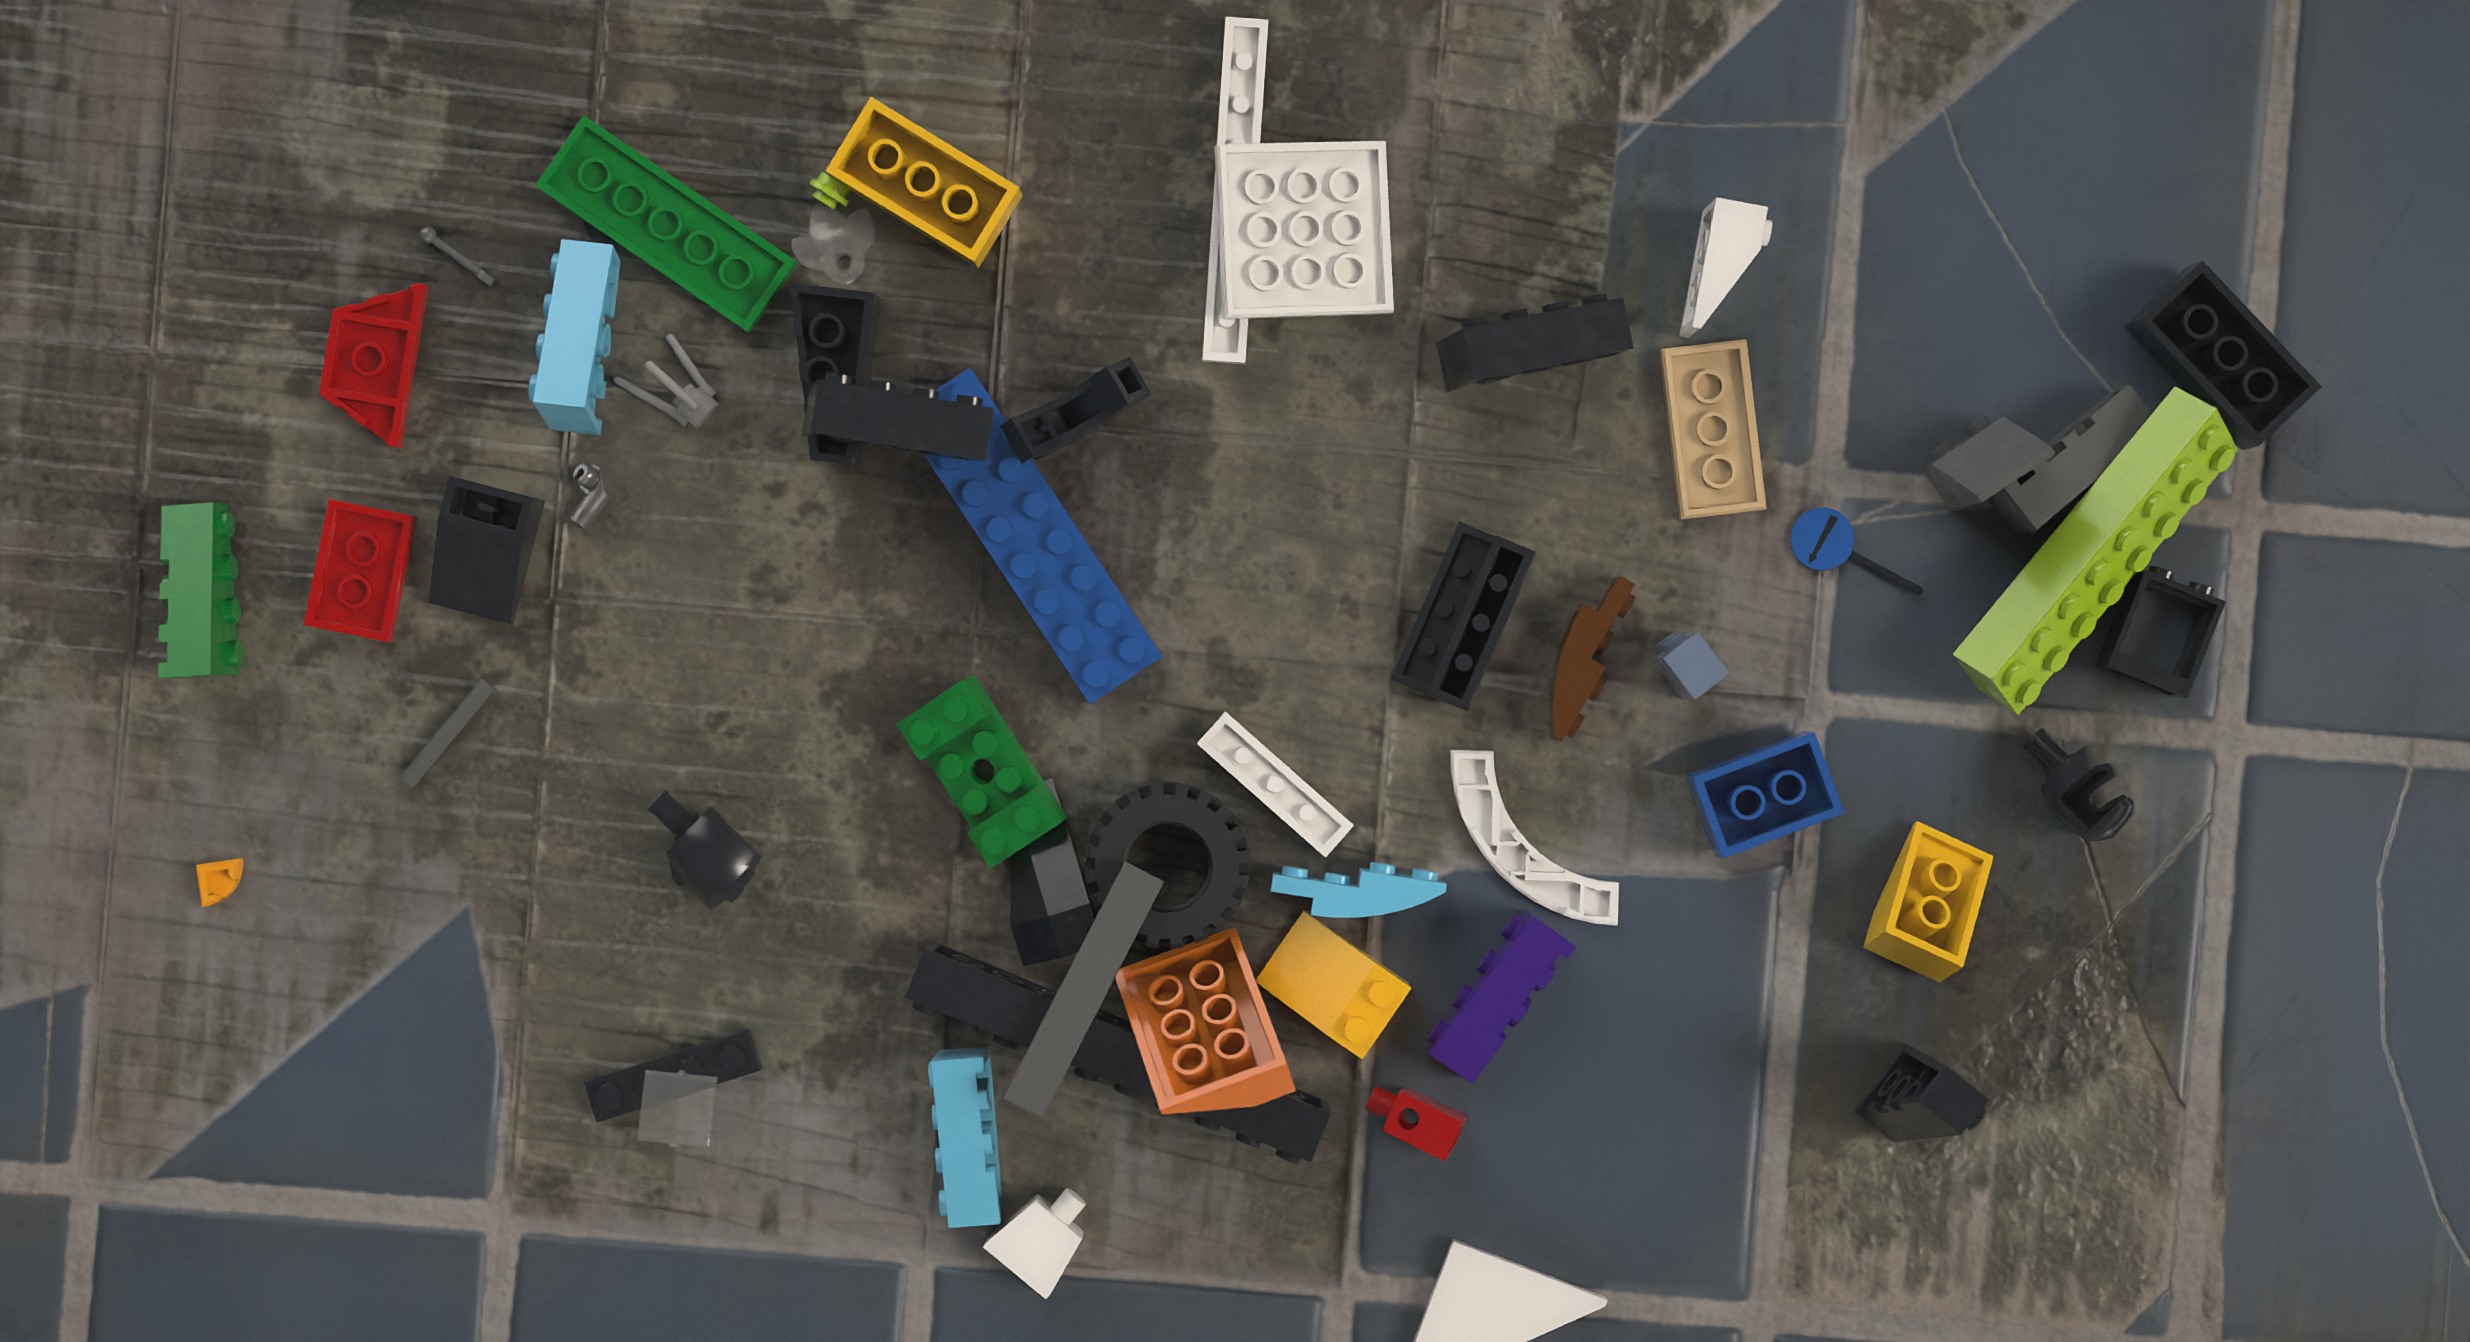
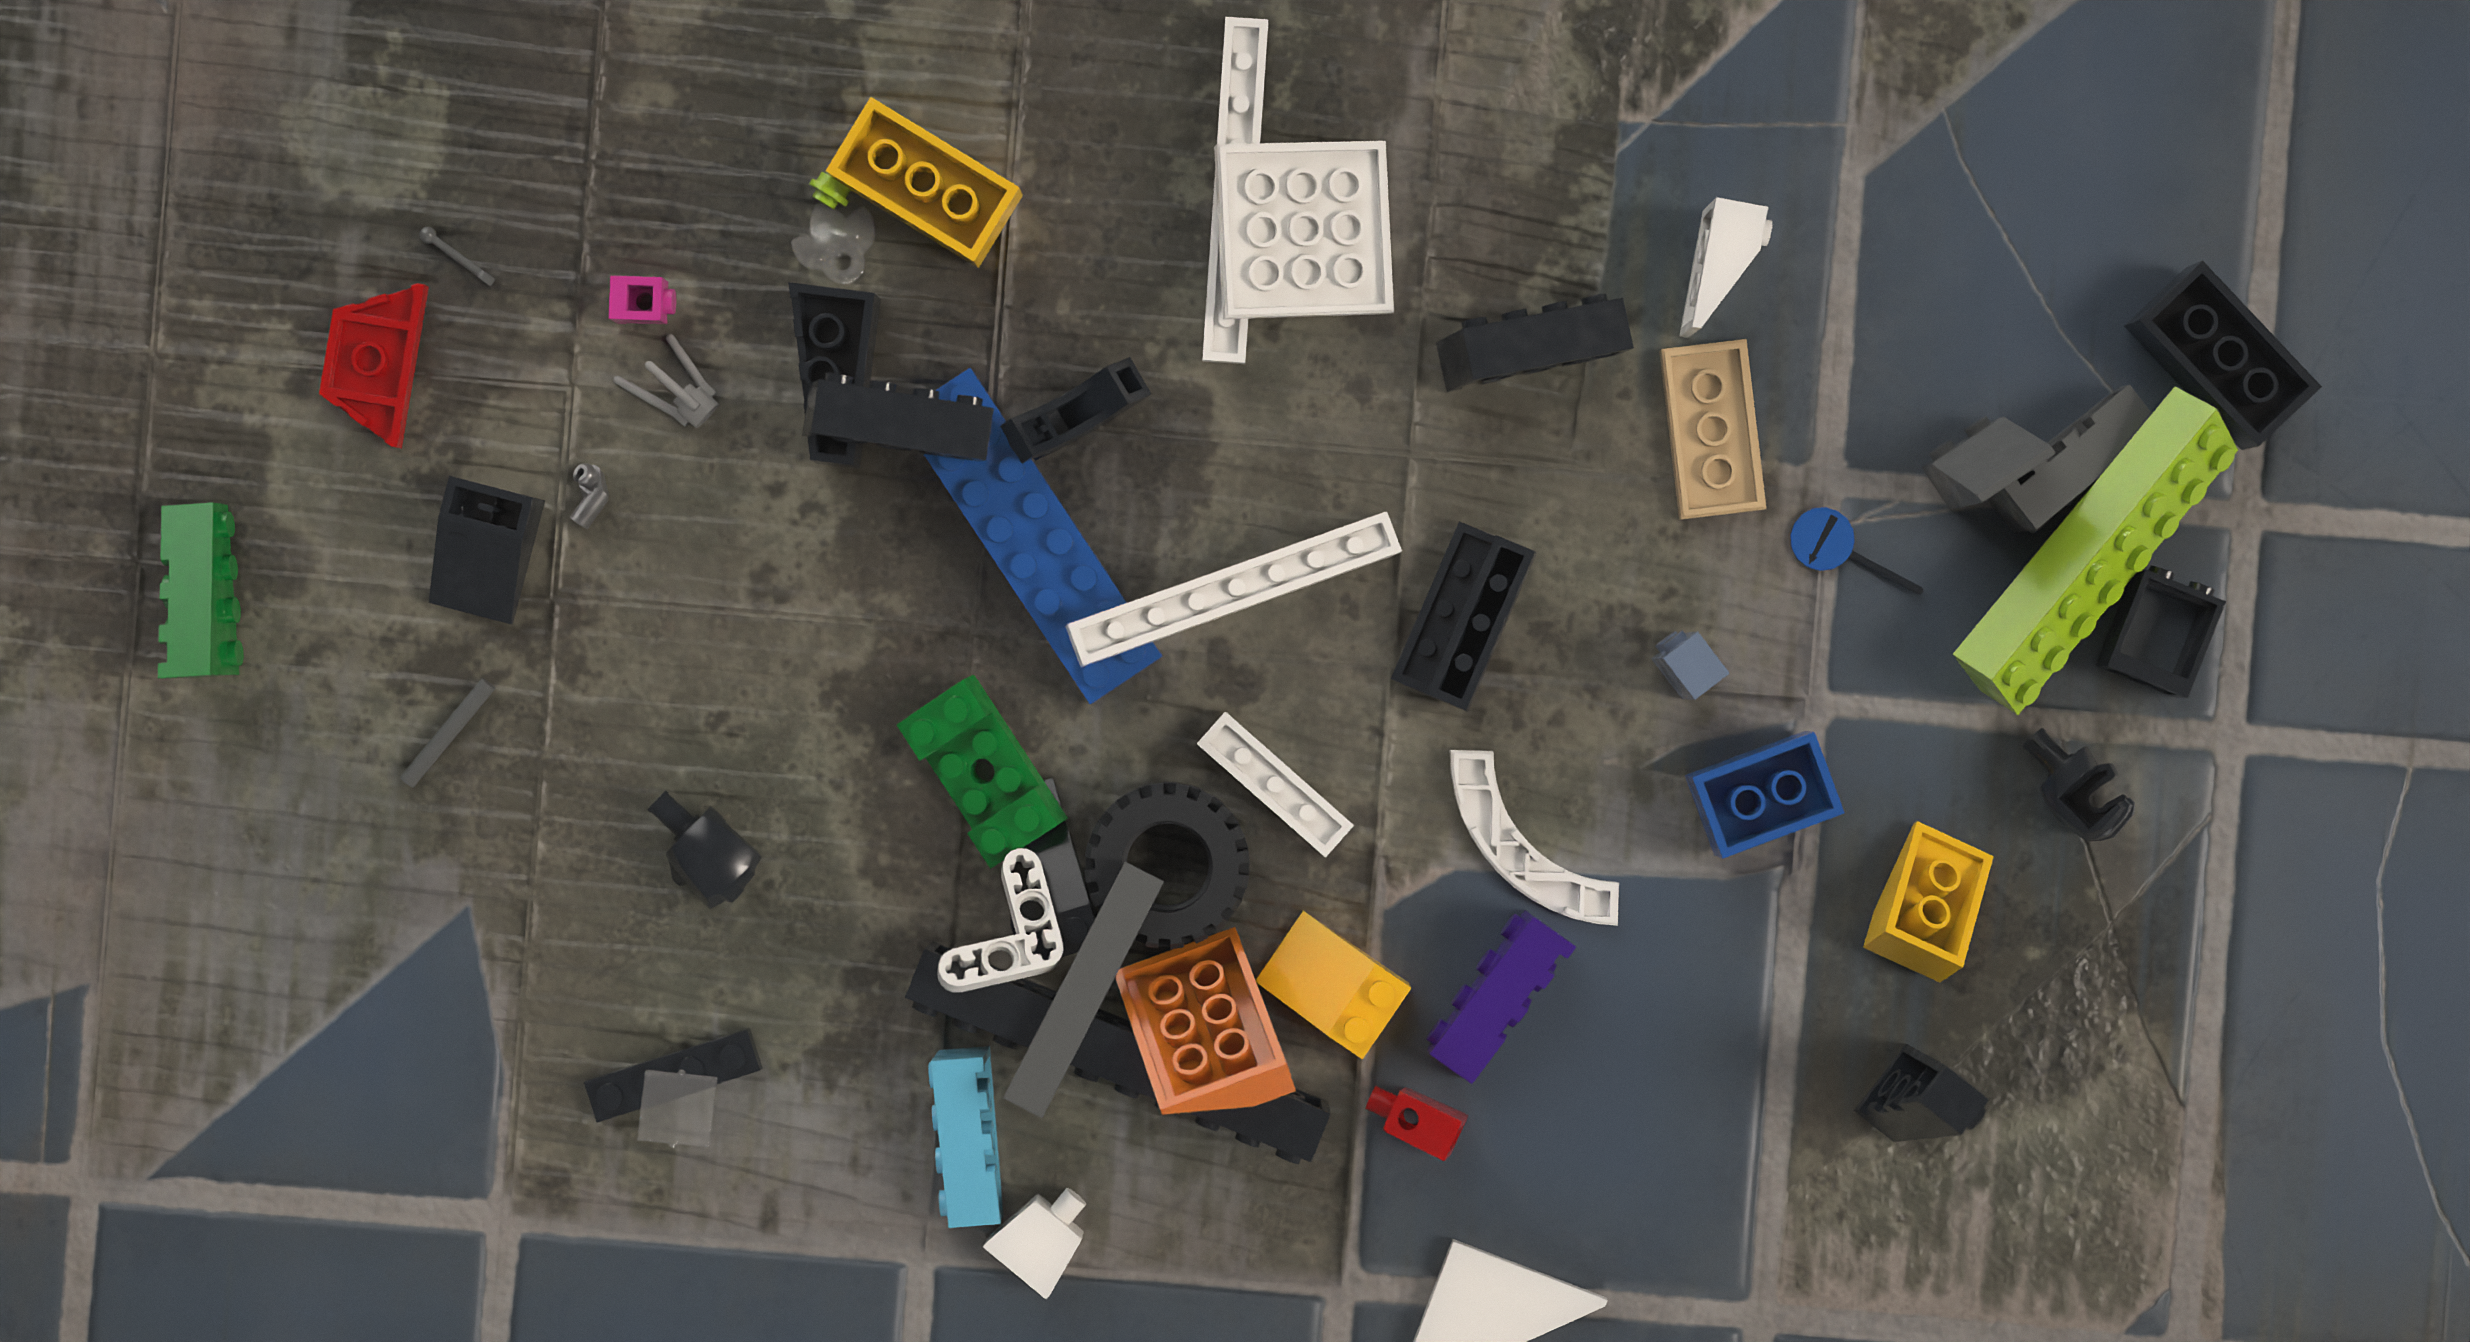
light orange tile [196,858,244,907] -> none
red plate [303,499,418,642] -> none
medium azure wedge [528,239,621,436] -> none
green plate [535,115,798,333] -> none
medium azure slope [1270,862,1447,918] -> none
reddish brown slope [1548,575,1636,742] -> none
none -> dark pink brick [609,276,676,324]
none -> white beam [937,848,1063,992]
none -> white plate [1065,511,1402,667]

